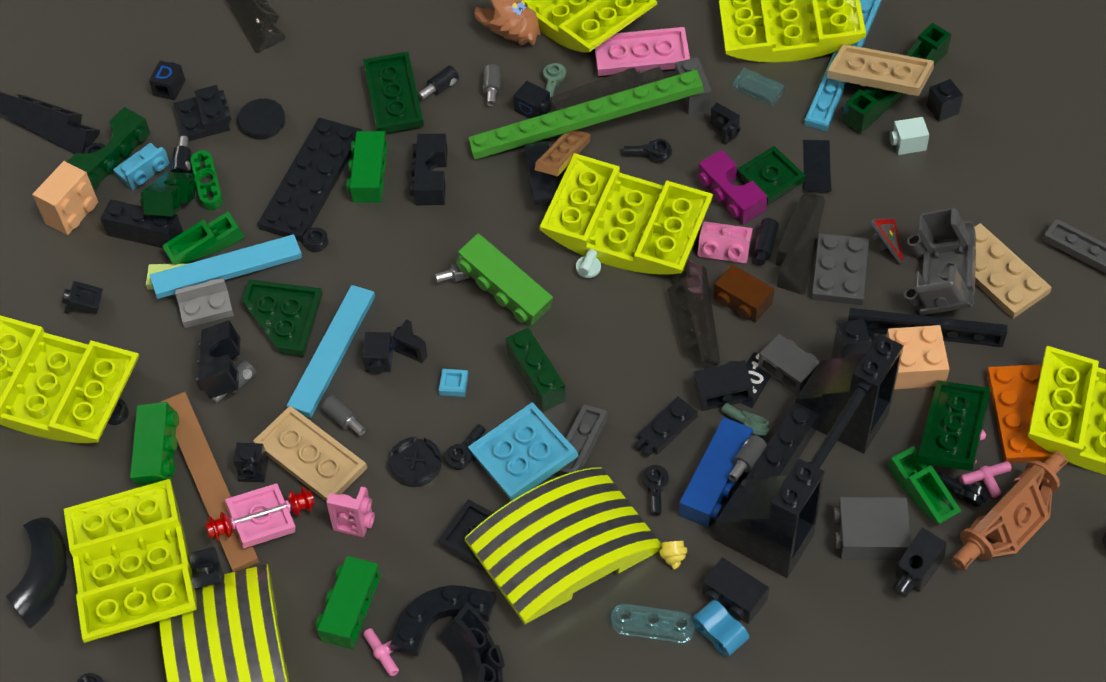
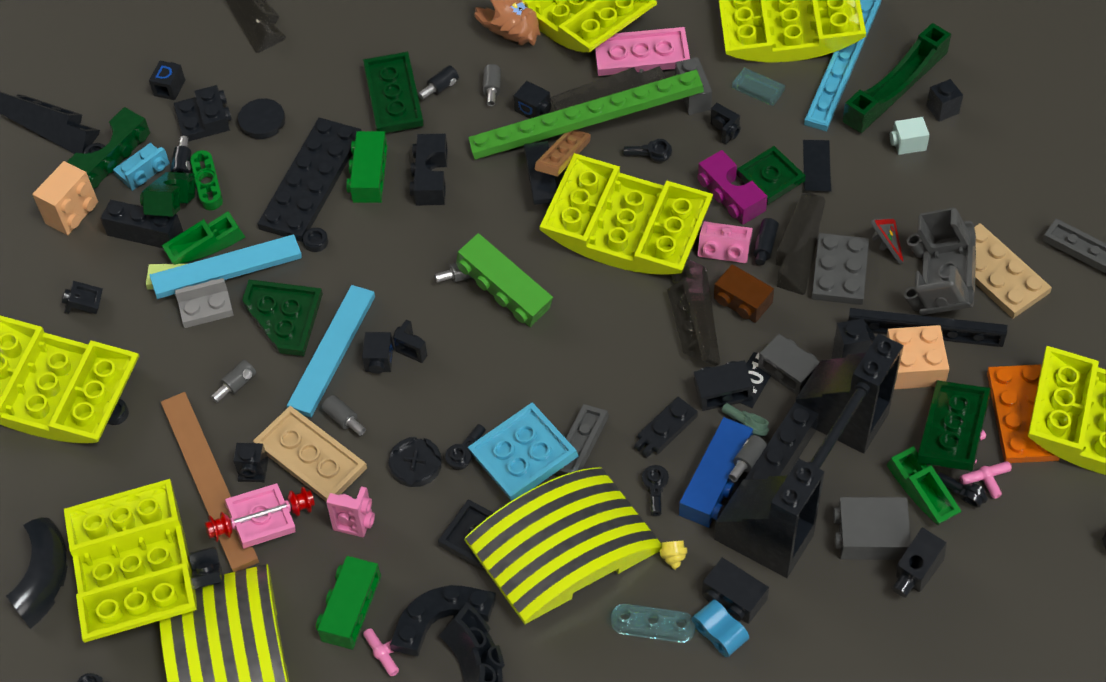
green brick [130,402,179,487] -> none
black arch [196,320,241,399] -> none
medium azure tile [439,369,469,397] -> none
dark green brick [506,327,566,412] -> none
sand green plate [543,63,566,101] -> none
light aqua plate [576,249,601,278] -> none
tan plate [827,44,934,96] -> none
nougat plate [951,451,1068,571] -> none

